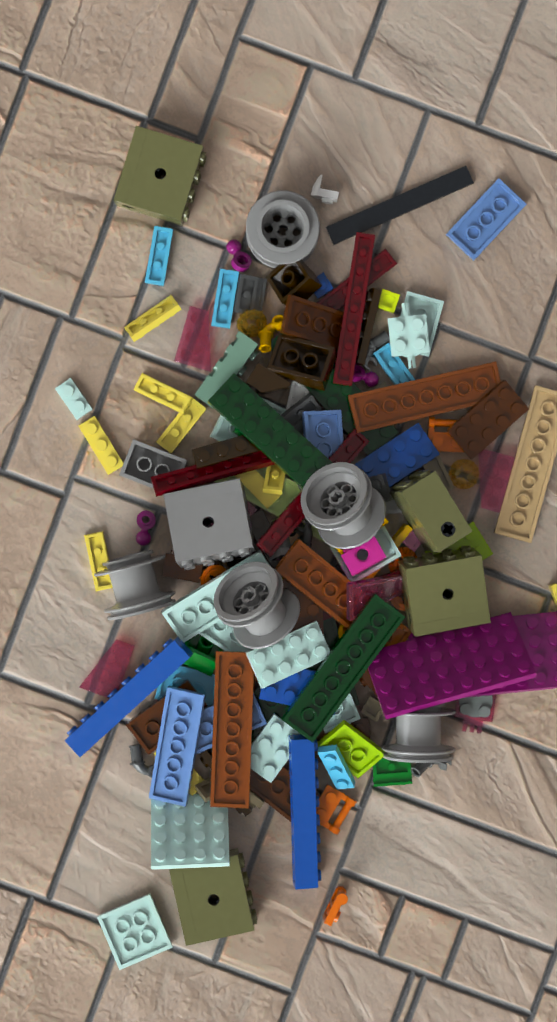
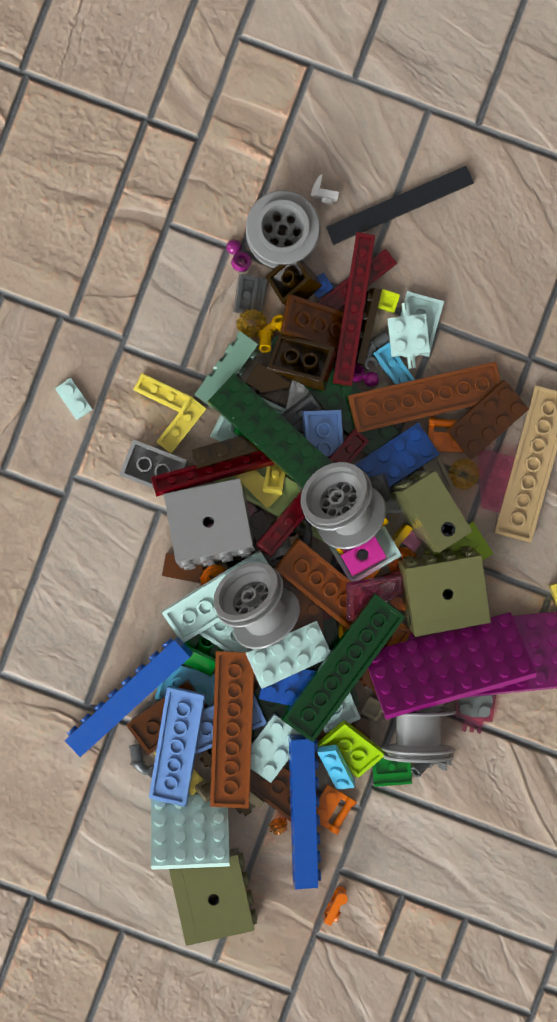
light yellow plate [79,416,124,475] -> none
clear pink wing [79,639,135,698] -> none
light yellow tile [84,531,113,591] -> none
light grey wheel [94,550,176,620] -> none
light aqua plate [97,893,173,970] -> none
olive gear [114,126,207,226] -> none
light yellow plate [124,295,182,342] -> none
magenta plate [136,510,156,546] -> none
medium azure plate [145,226,174,287] -> none
clear pink wing [174,306,211,372] -> none
medium azure plate [211,269,239,329] -> none
medium blue plate [446,178,527,261] -> none
none -> clear orange plate [268,818,288,835]

